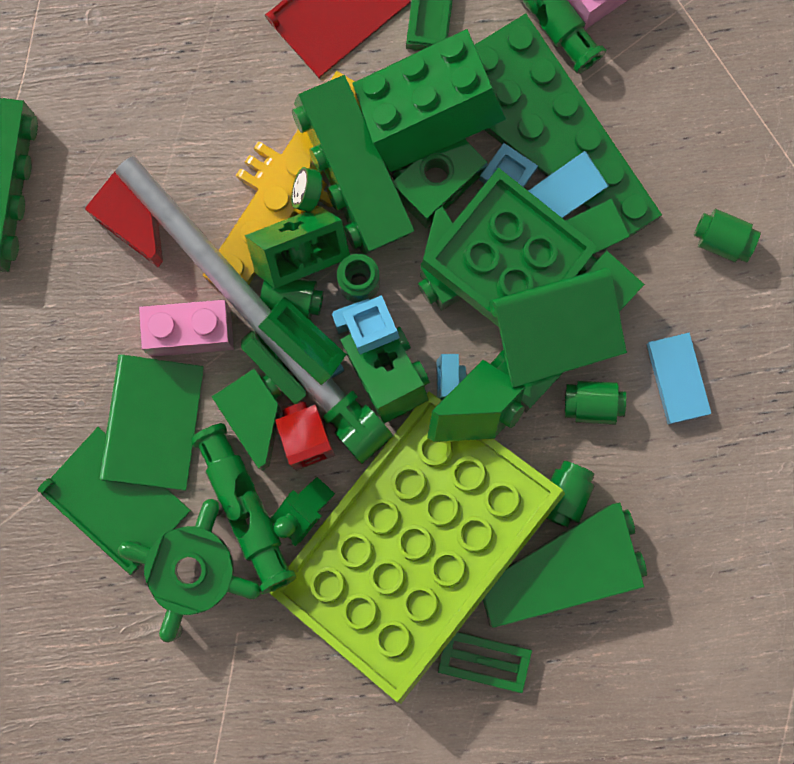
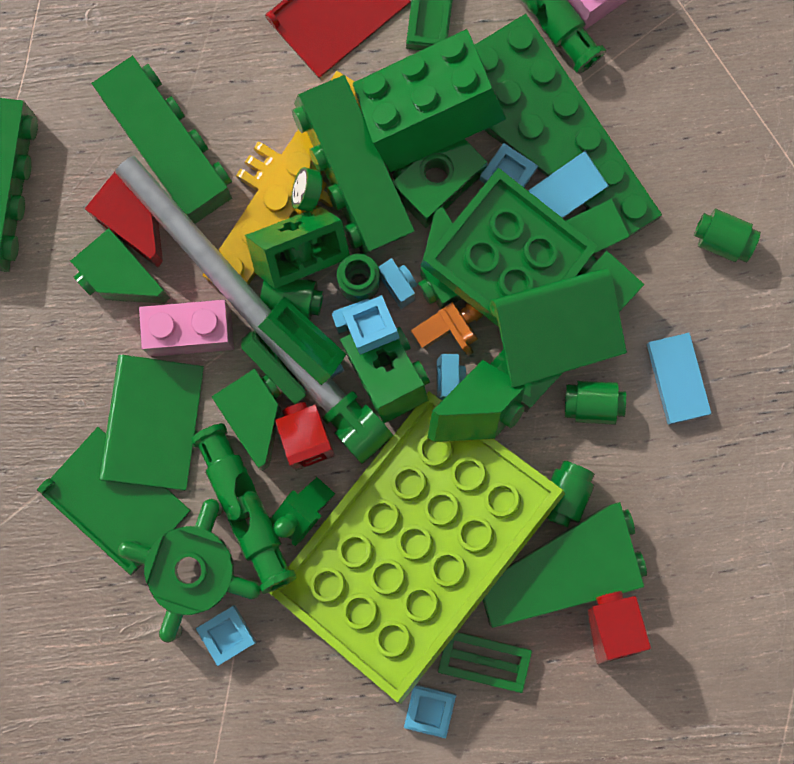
none -> green slope [70,228,170,304]
none -> green brick [91,55,232,224]
none -> medium azure plate [196,605,256,666]
none -> medium azure plate [378,258,417,309]
none -> medium azure tile [404,684,456,738]
none -> orange piece [411,302,483,356]
none -> red slope [588,591,651,664]

